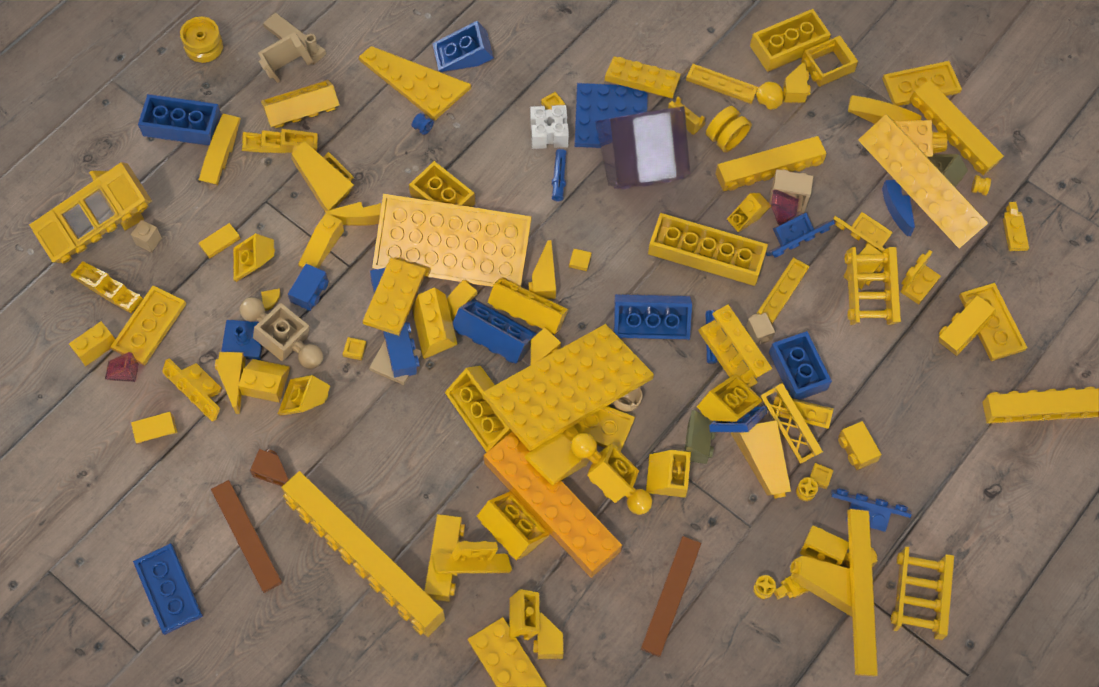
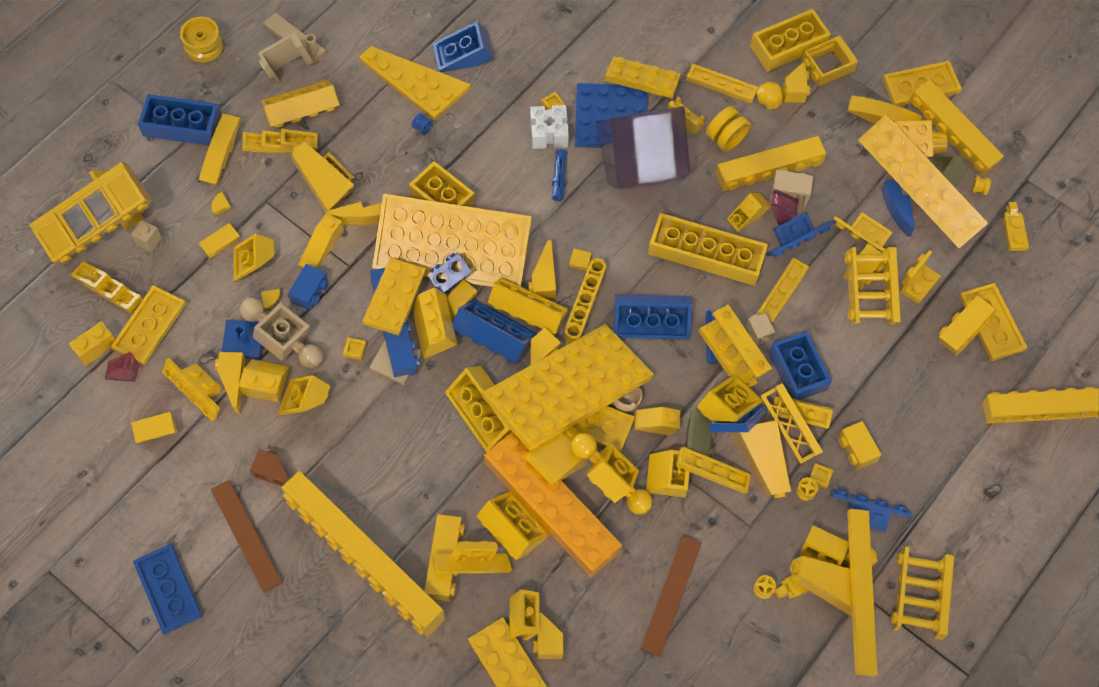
none -> yellow tile [212,192,231,216]
none -> brick [428,253,474,293]
none -> yellow beam [565,258,606,344]
none -> yellow slope [634,407,680,436]
none -> yellow tile [677,447,751,494]

